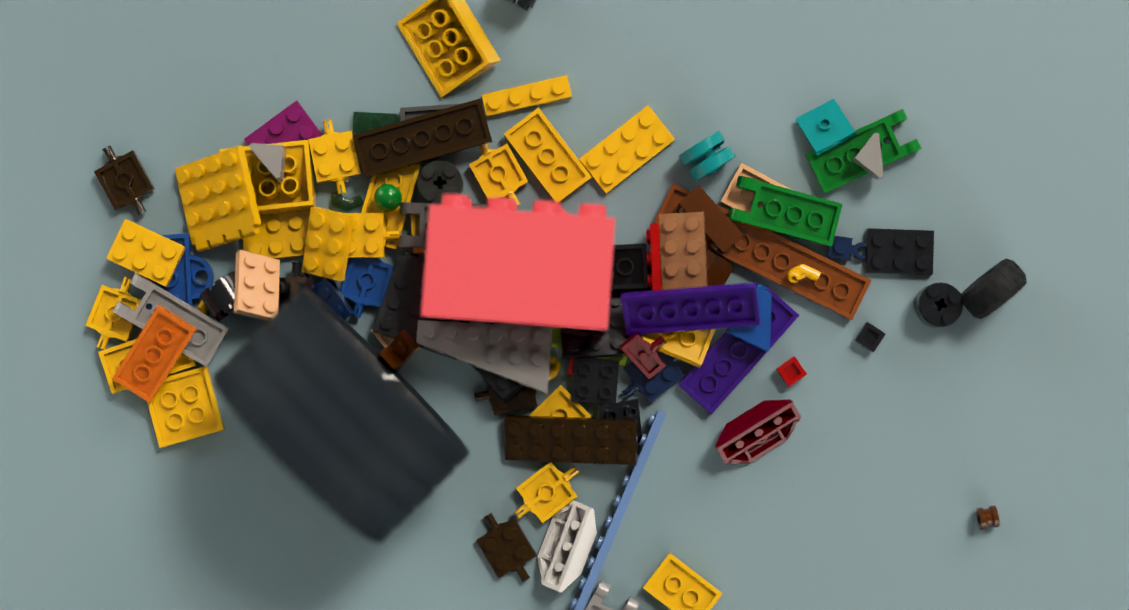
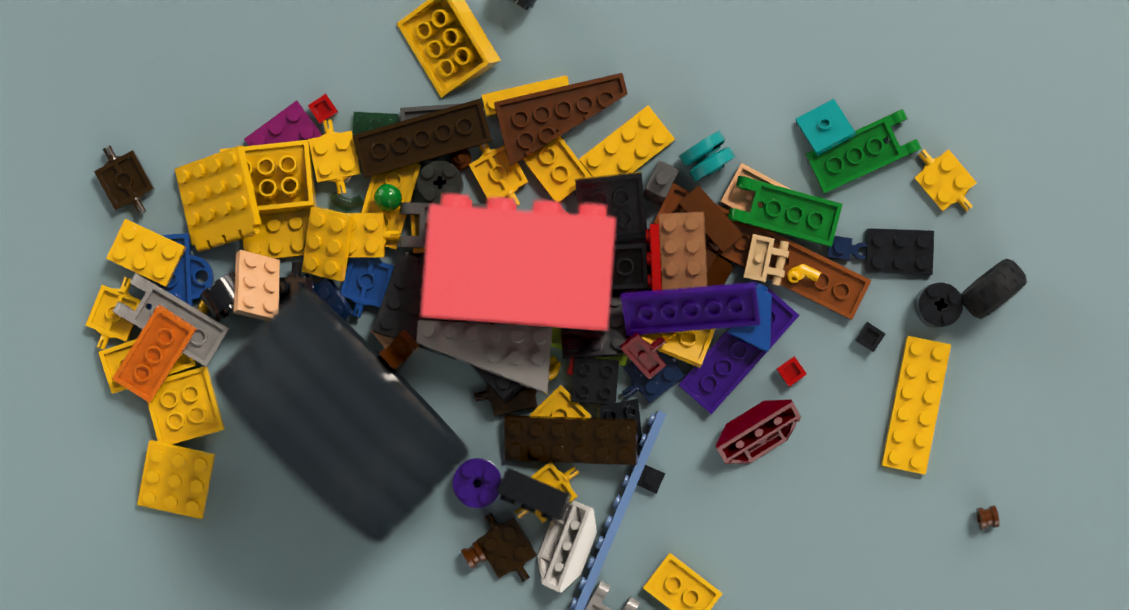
light grey slope [249,143,286,183] -> none
light grey slope [853,133,884,179] -> none
none -> yellow plate [137,440,216,519]
none -> red plate [307,93,339,125]
none -> reddish brown plate [450,150,472,170]
none -> dark purple wheel [453,458,502,508]
none -> reddish brown wheel [461,541,487,569]
none -> reddish brown wing [494,73,628,167]
none -> black brick [497,467,572,522]
none -> black plate [575,172,647,242]
none -> black plate [637,464,665,494]
none -> dark grey torso [644,160,679,206]
none -> tan plate [743,234,789,286]
none -> yellow plate [881,336,951,475]
none -> yellow plate [914,149,977,212]

